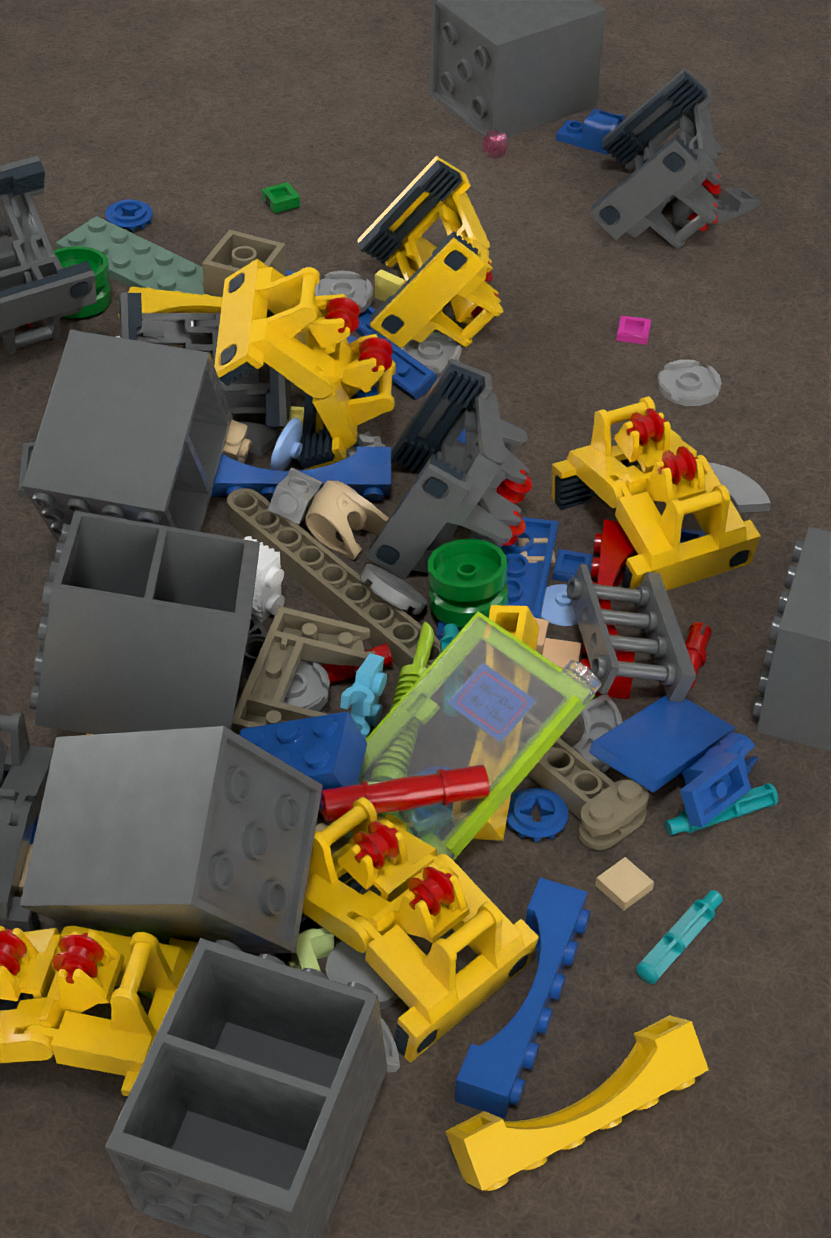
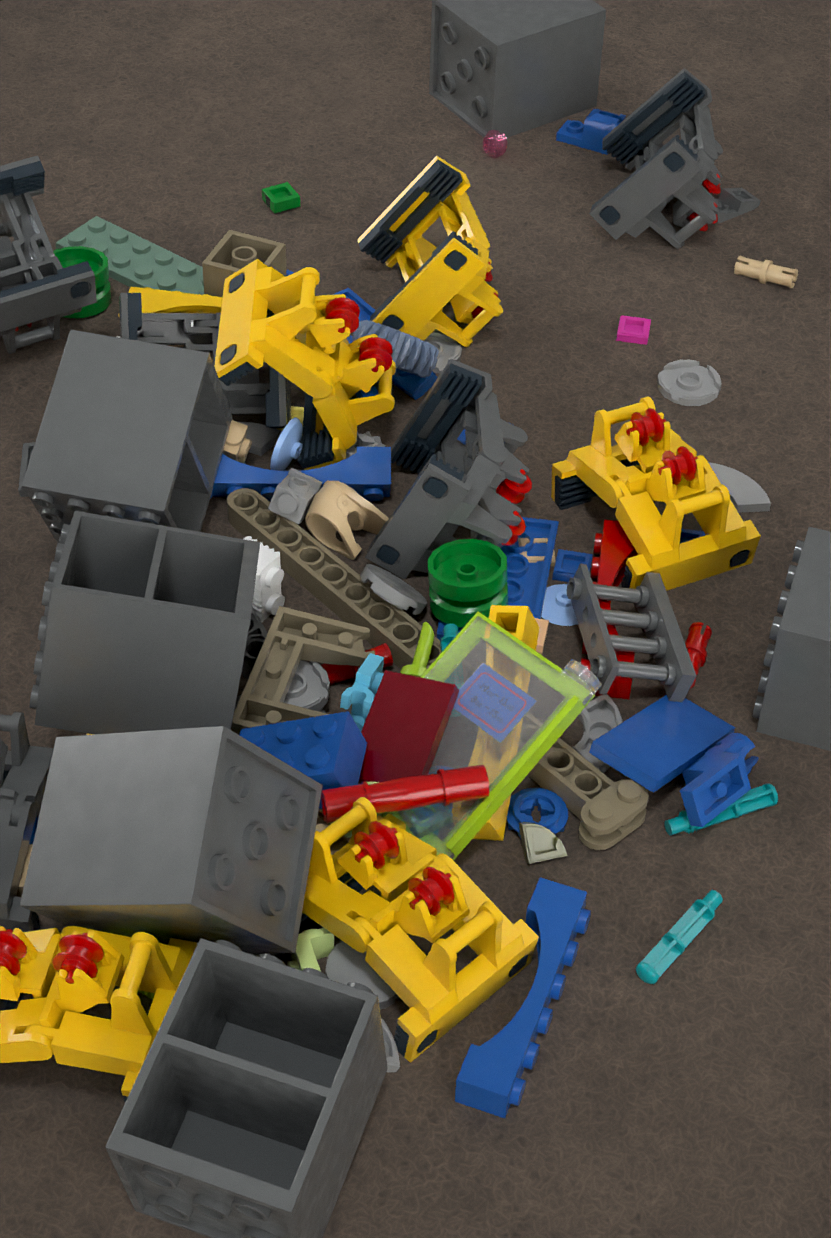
blue gear [105,199,153,232] -> none
light grey tile [315,270,373,313] -> none
light yellow tile [375,269,406,302] -> none
yellow arch [445,1015,709,1191] -> none
light nougat tile [542,638,581,677] -> none
tan tile [595,857,654,911] -> none
none -> sand blue gear [352,320,439,377]
none -> dark red tile [358,670,459,784]
none -> tile [519,822,567,864]
none -> tan pin [734,255,798,288]

